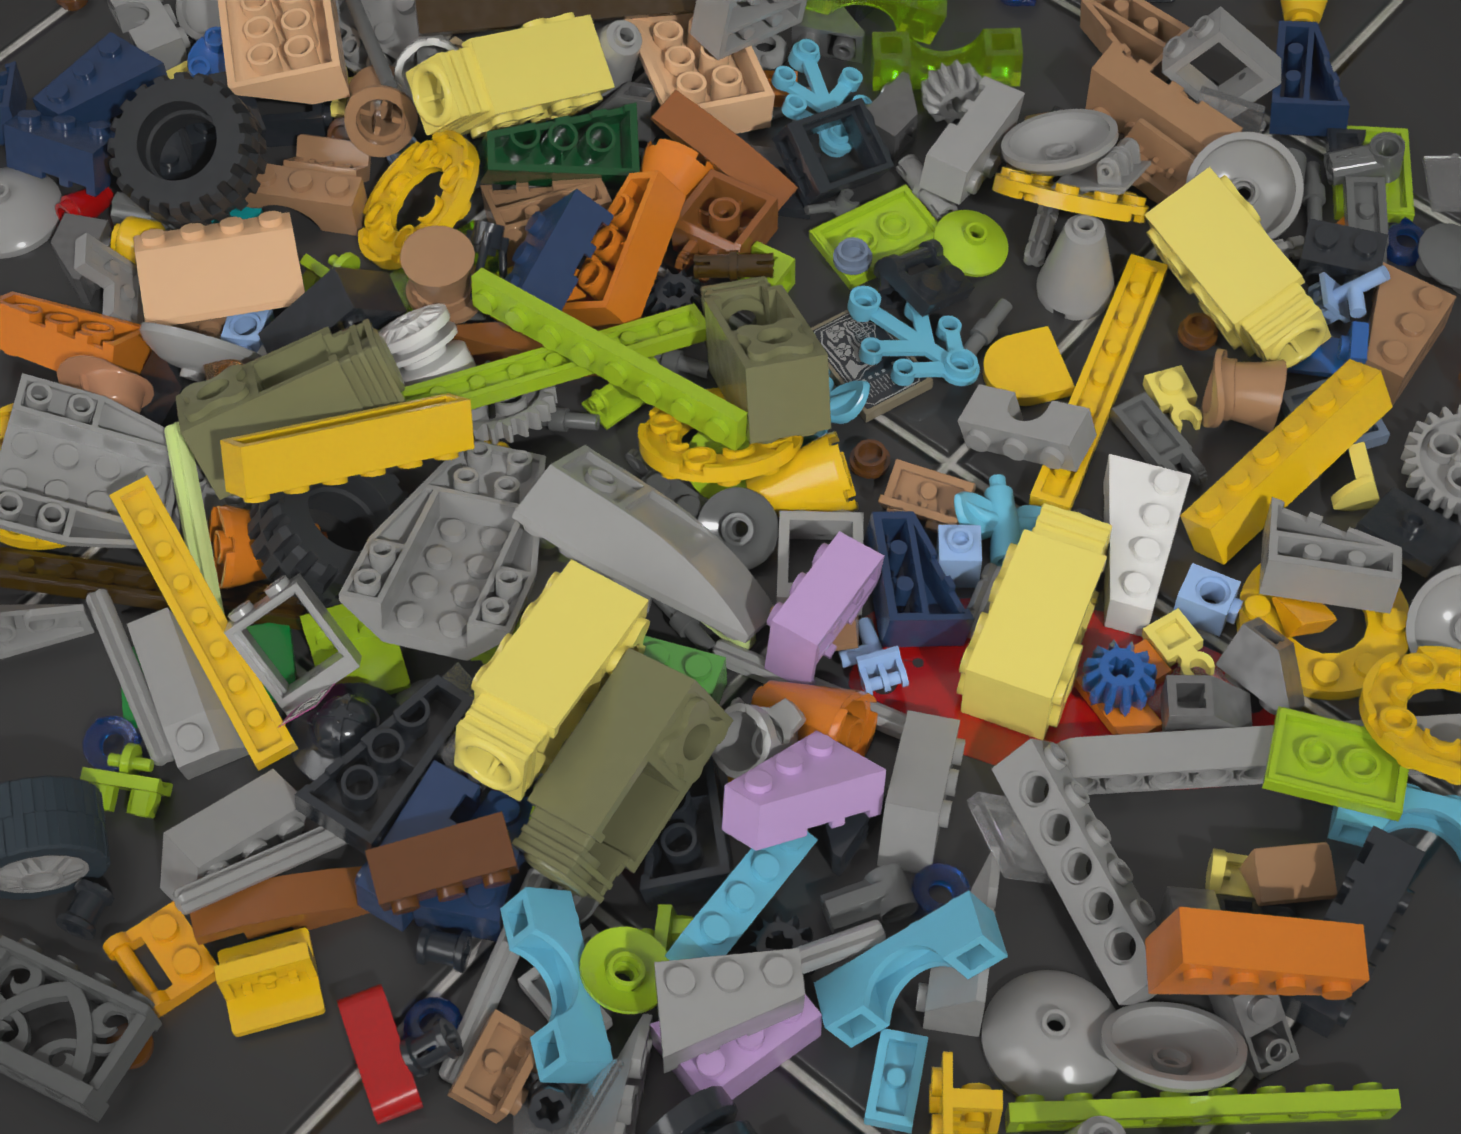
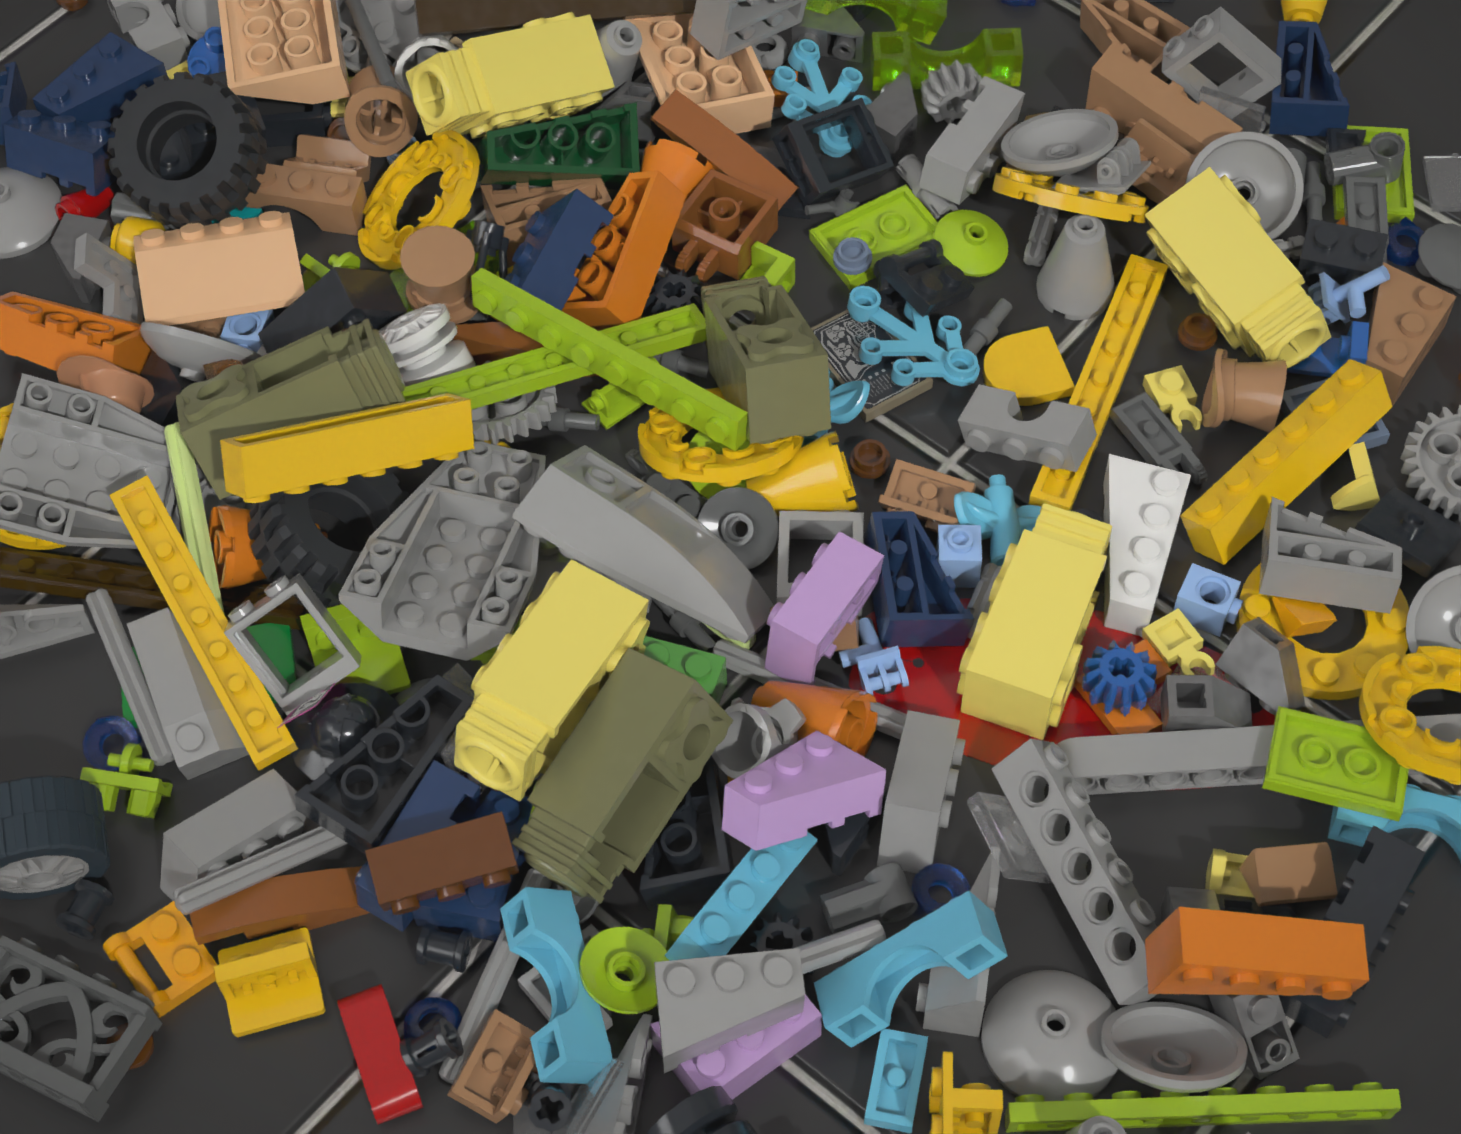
dark brown pin [694,250,774,282] -> none

